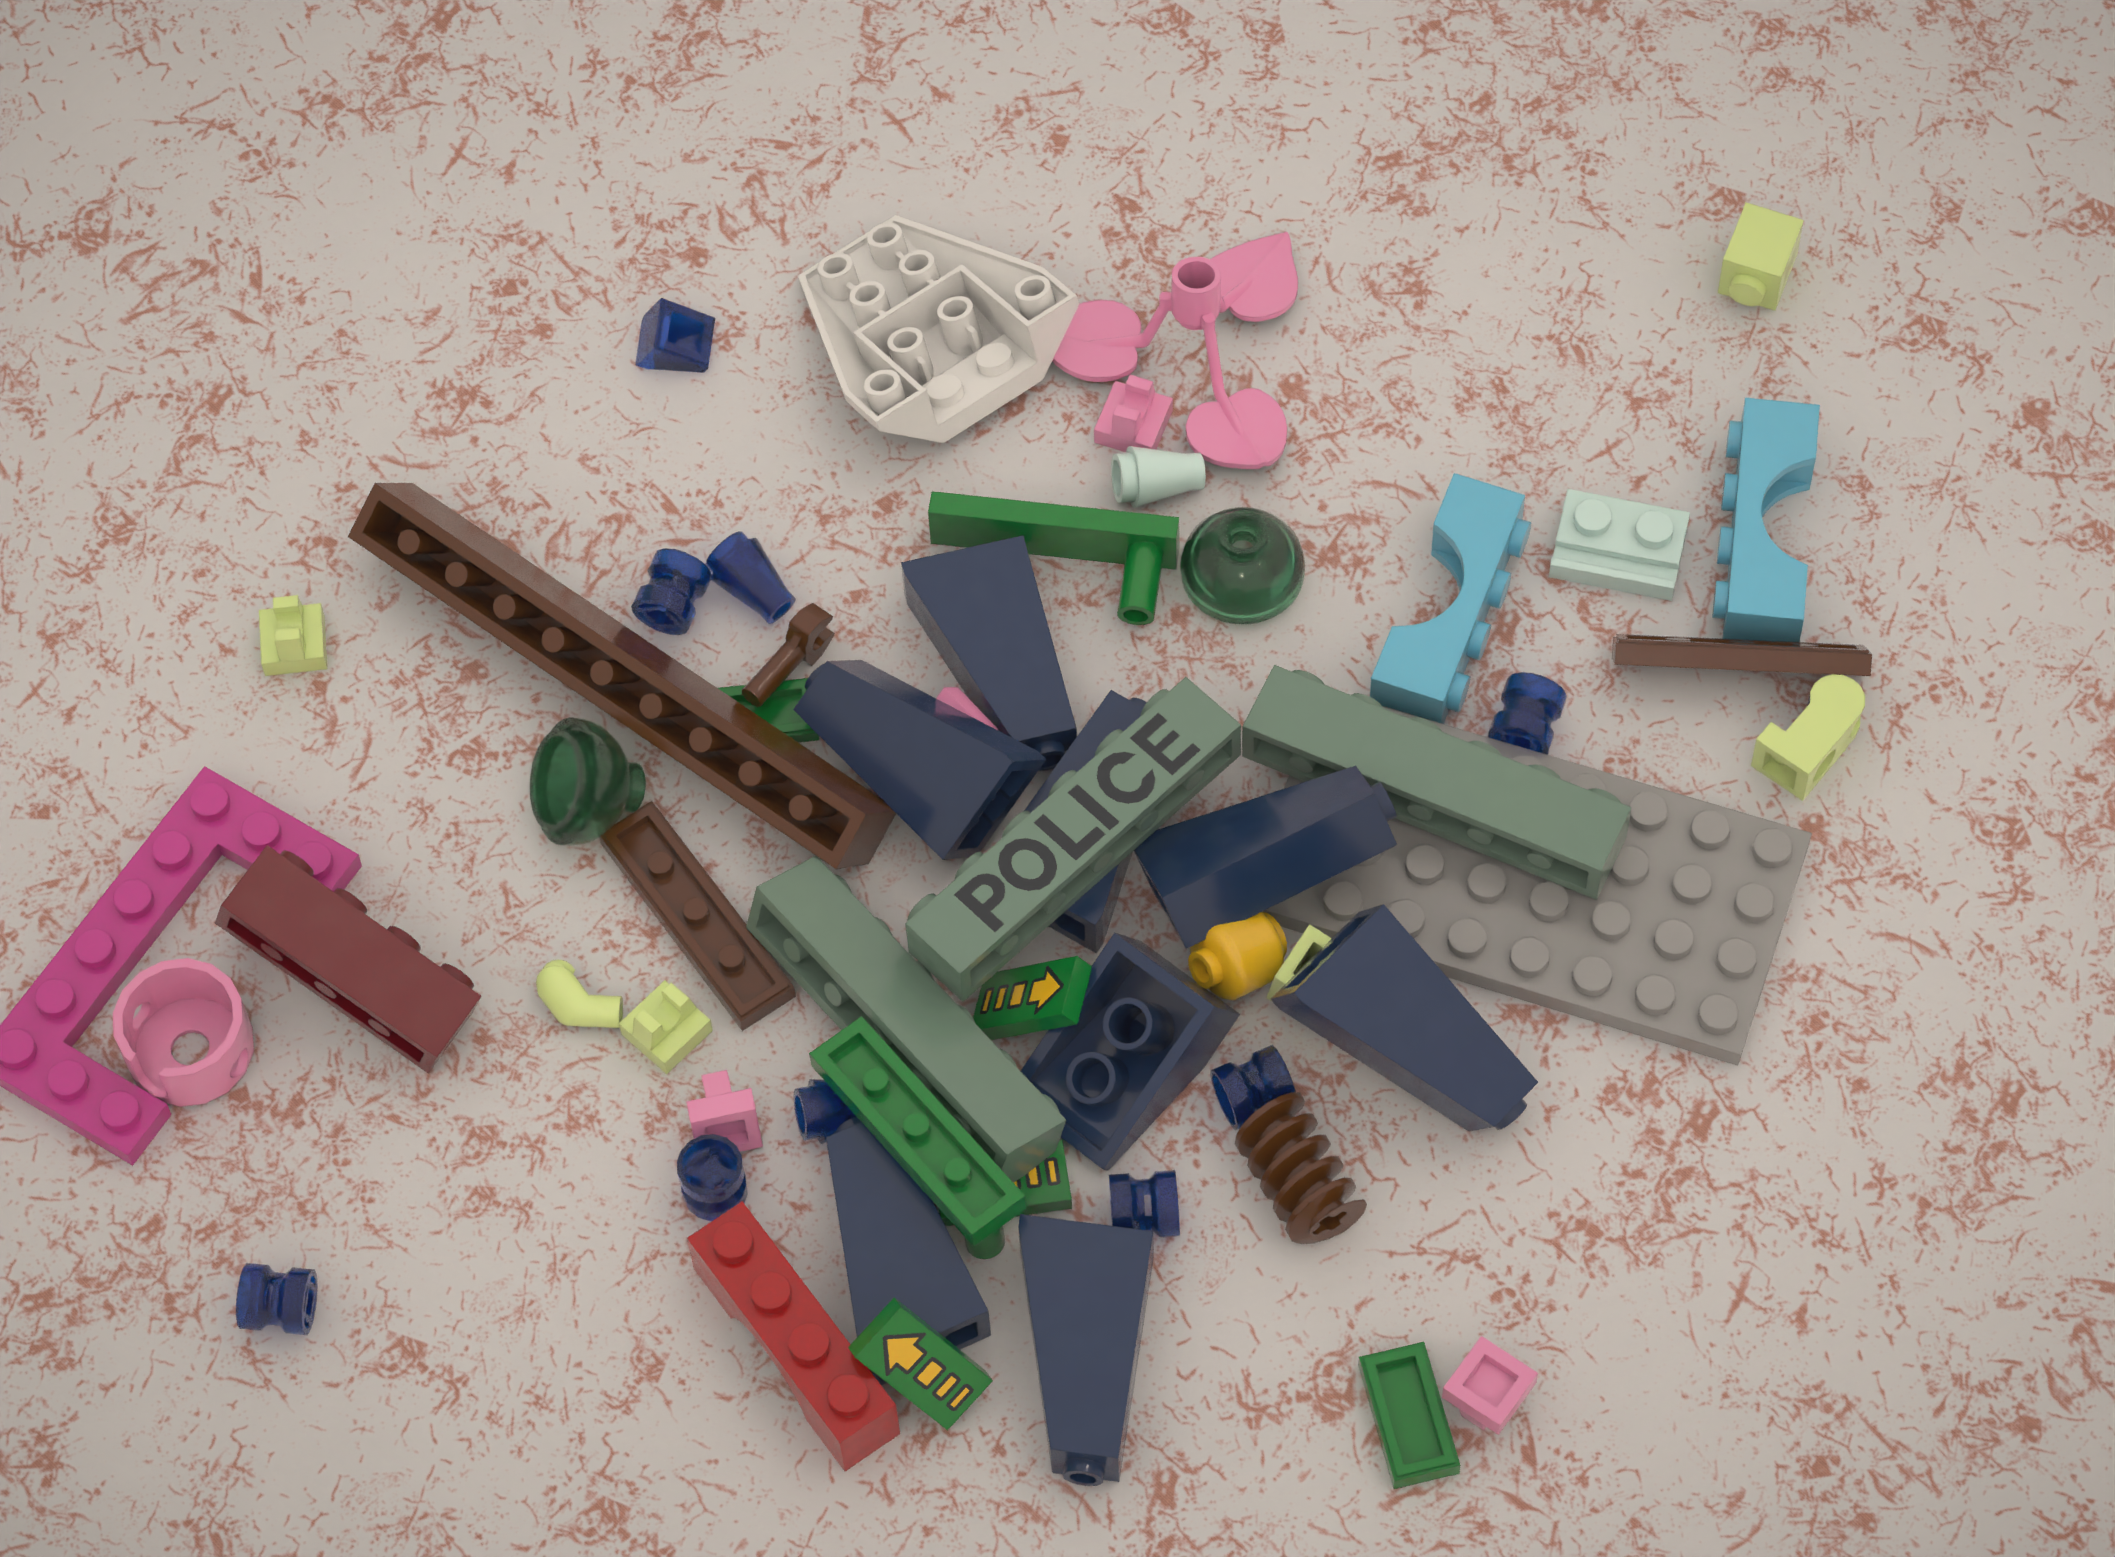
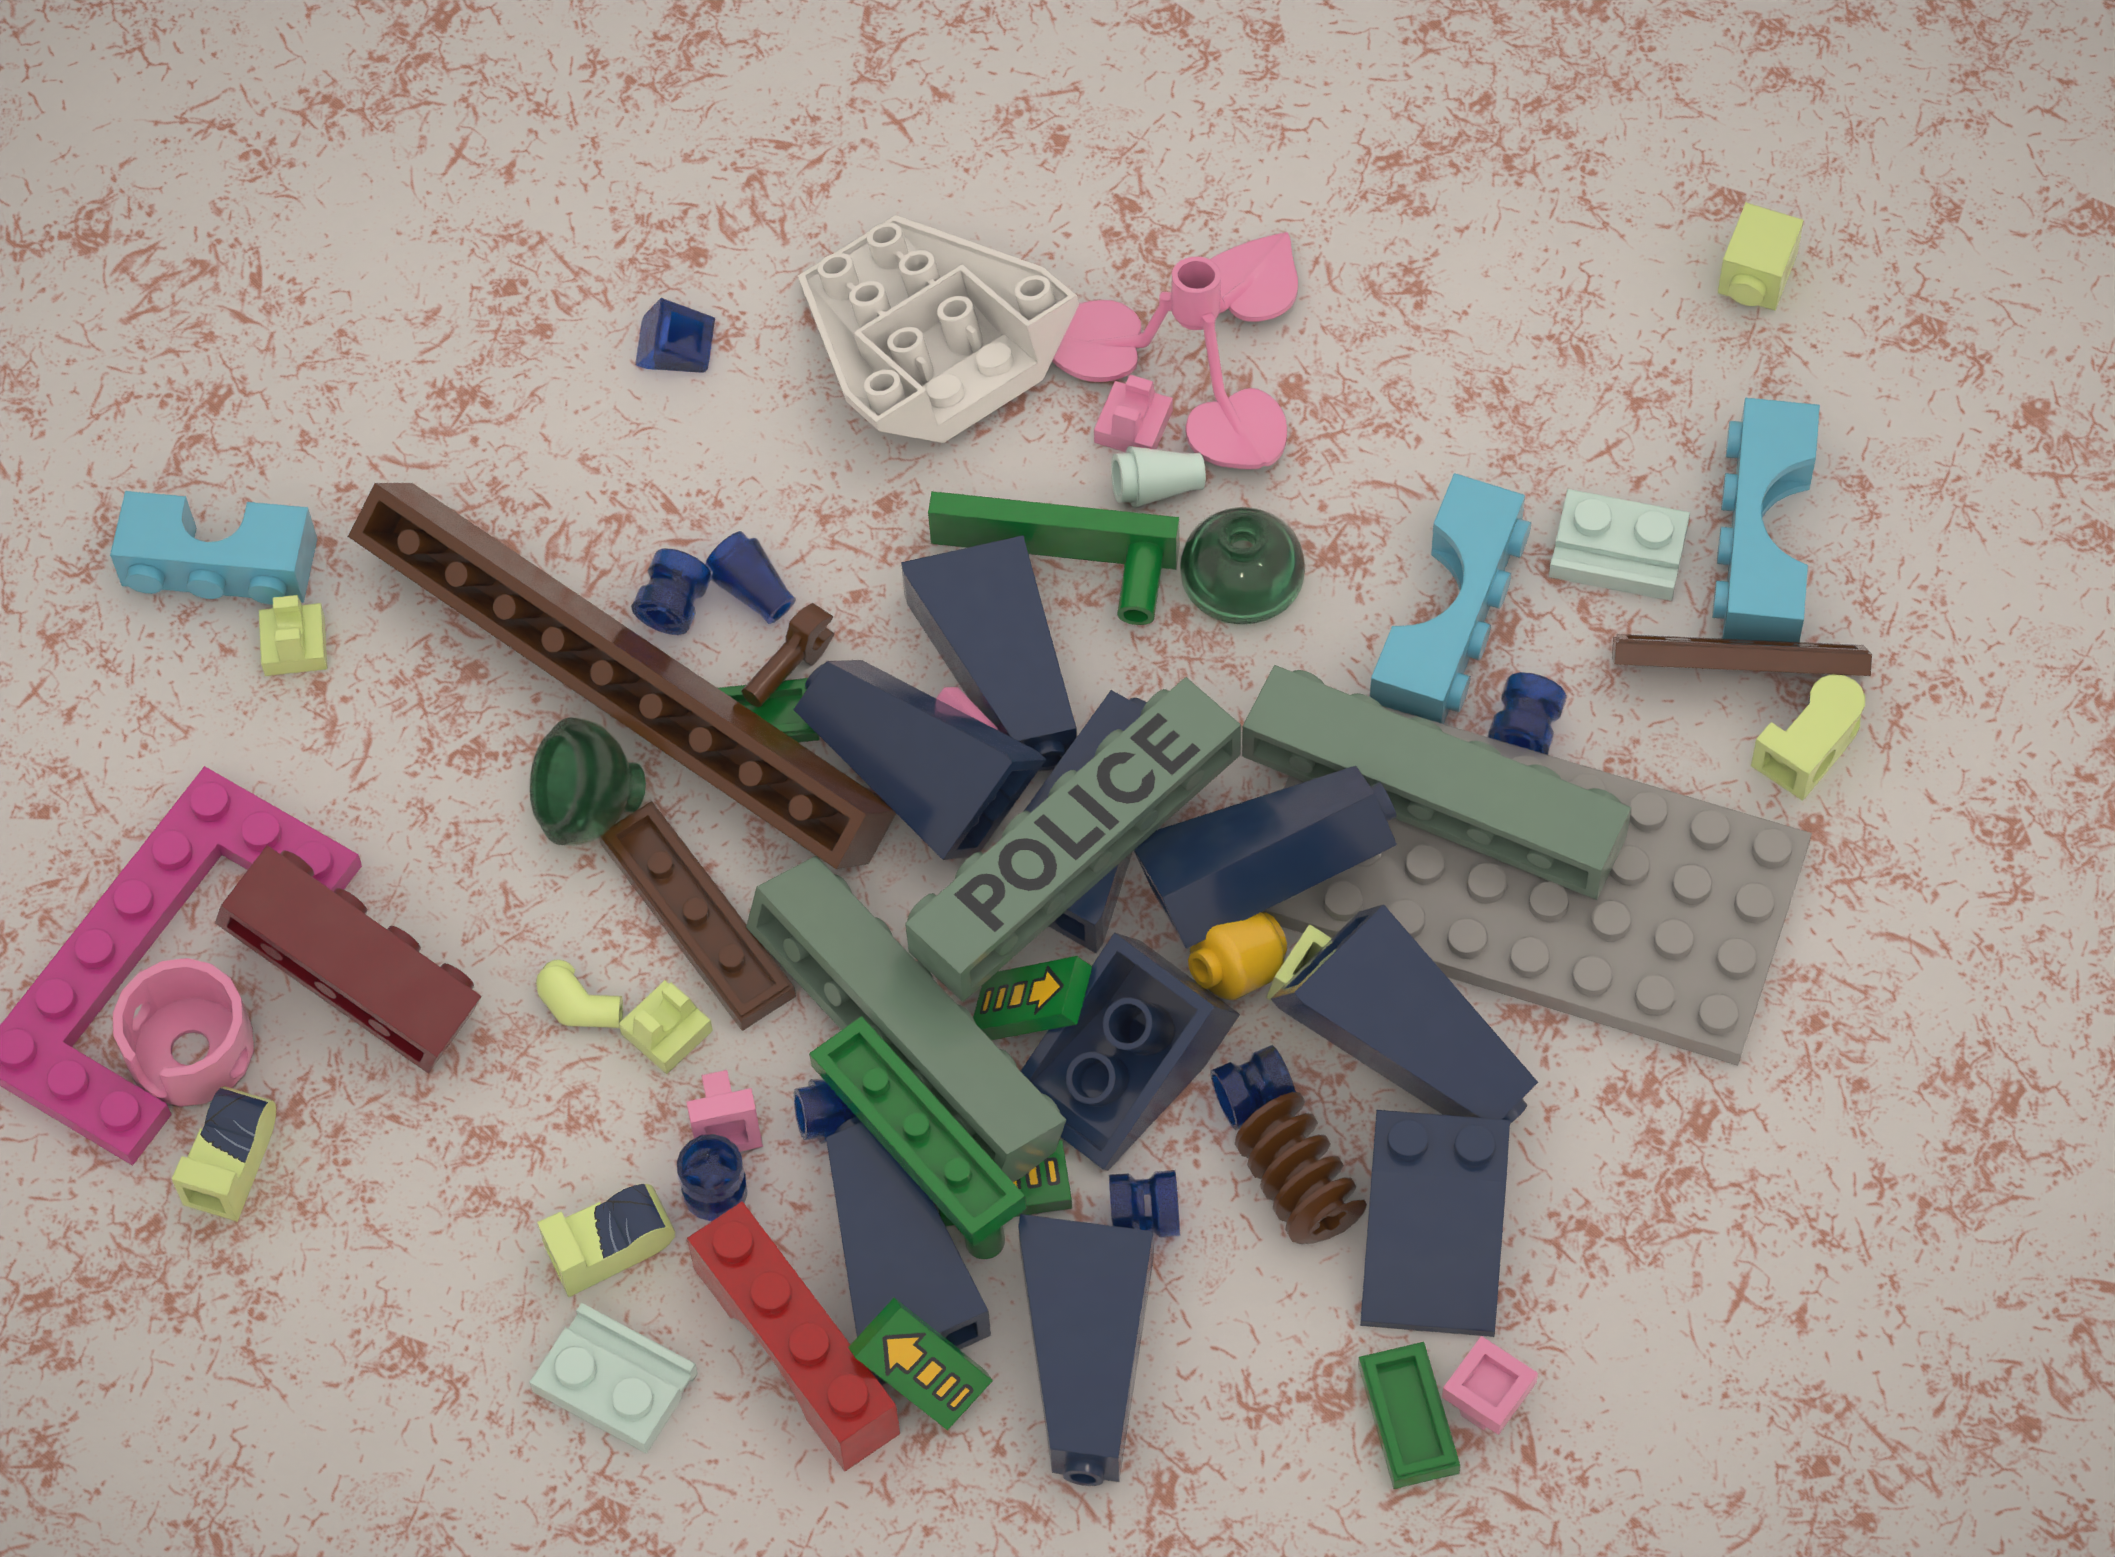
clear blue wheel [236,1263,318,1335] -> none
none -> medium azure arch [110,491,317,605]
none -> yellowish green leg [172,1086,276,1222]
none -> light aqua plate [529,1303,698,1454]
none -> yellowish green leg [537,1184,676,1298]
none -> dark blue slope [1360,1110,1510,1337]

